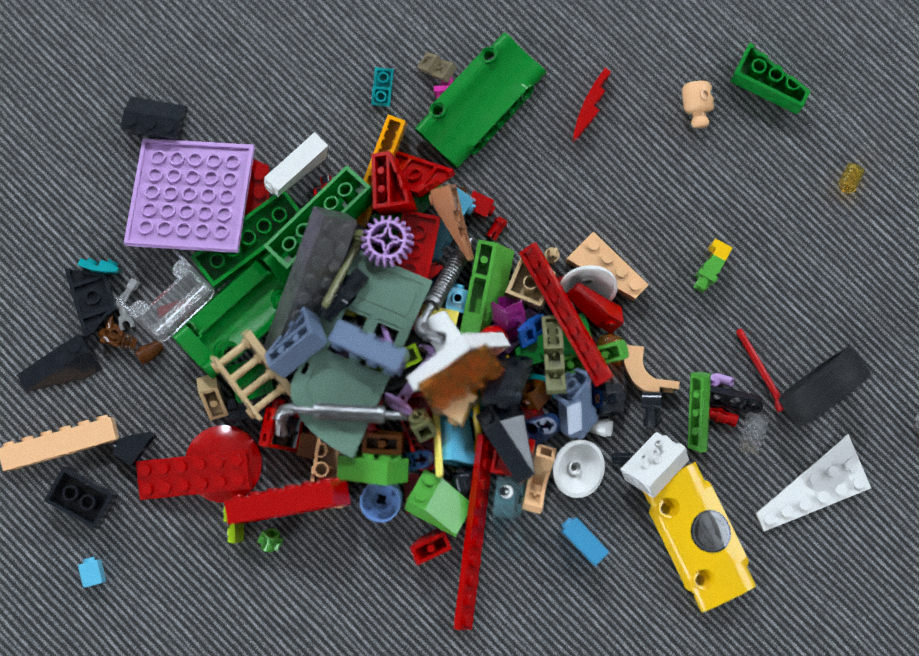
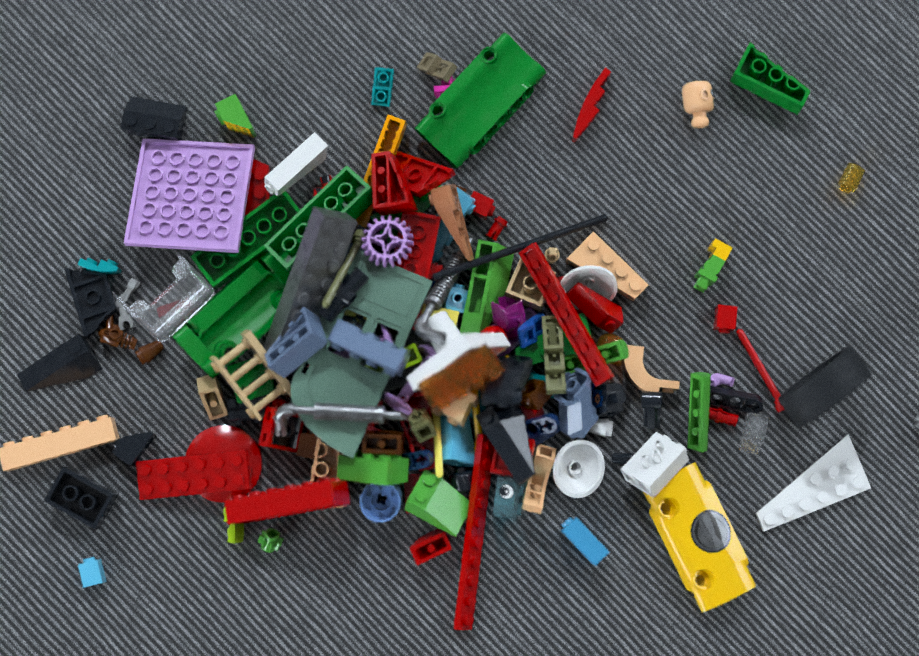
none -> bright green slope [214,94,257,138]
none -> black piece [432,214,608,281]
none -> red brick [713,304,738,334]

